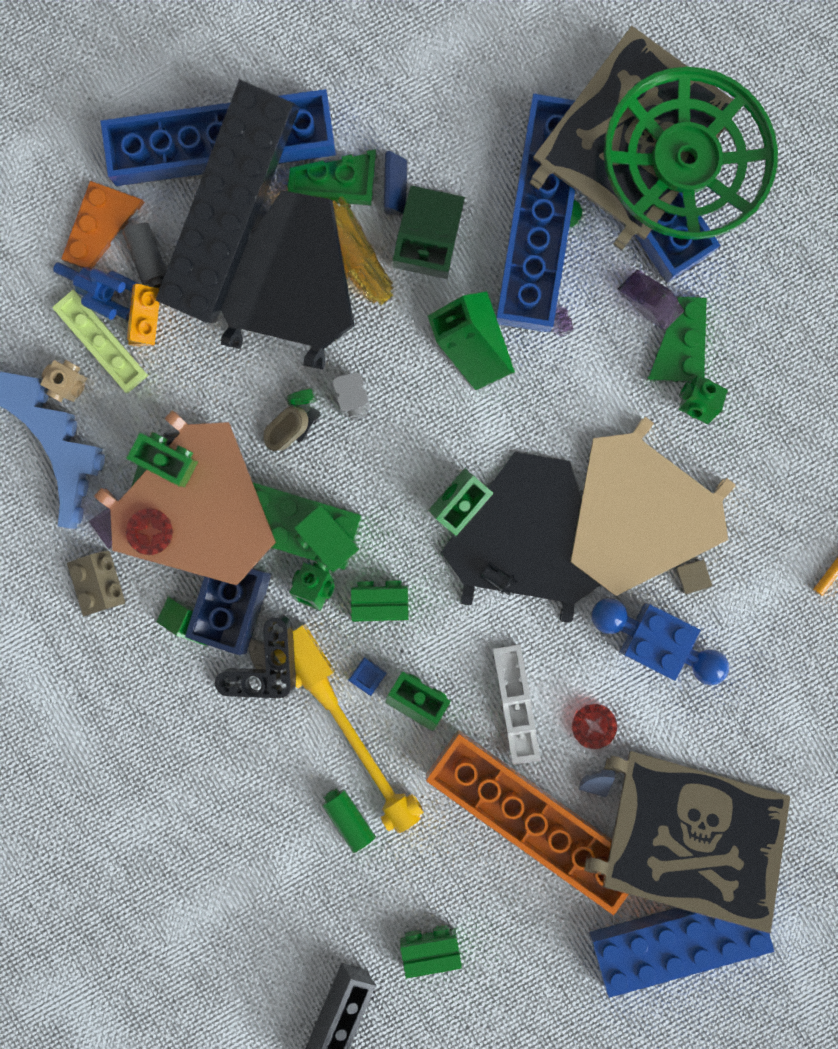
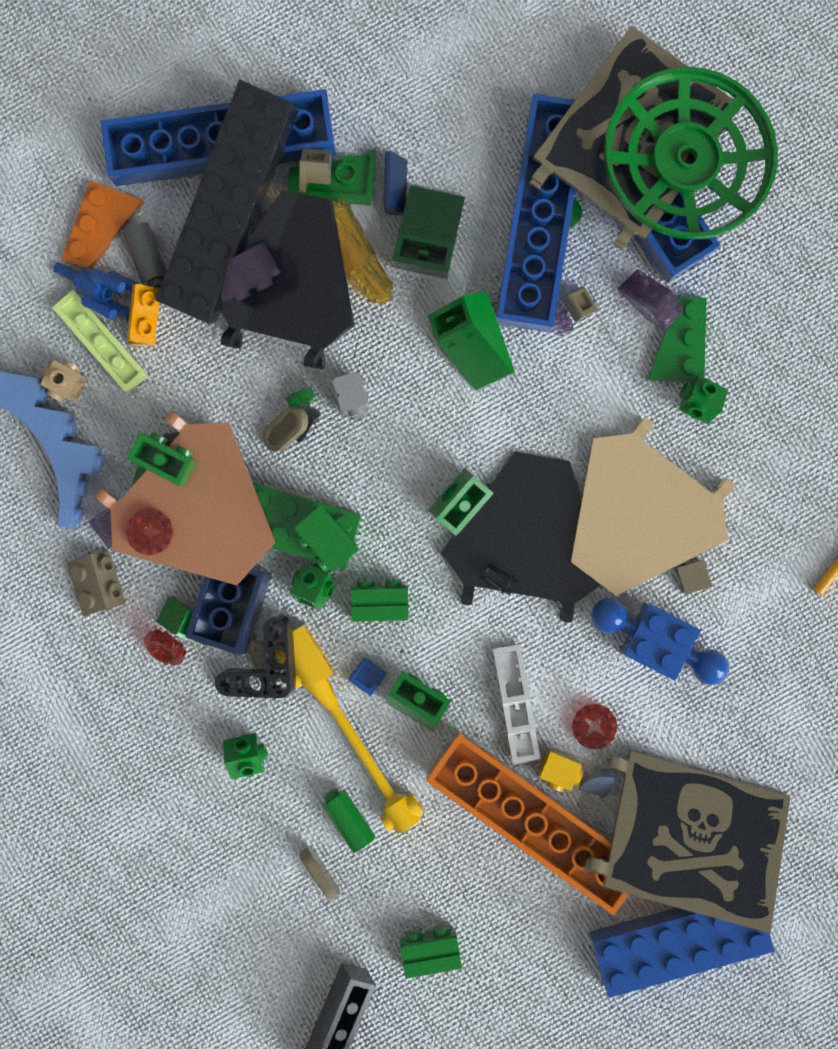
none -> clear red gear [144,629,187,665]
none -> clear purple slope [221,242,280,303]
none -> green brick [223,733,268,780]
none -> dark tan panel [299,148,332,192]
none -> dark tan tile [300,847,340,900]
none -> yellow brick [537,748,584,792]
none -> dark tan tile [561,286,598,323]

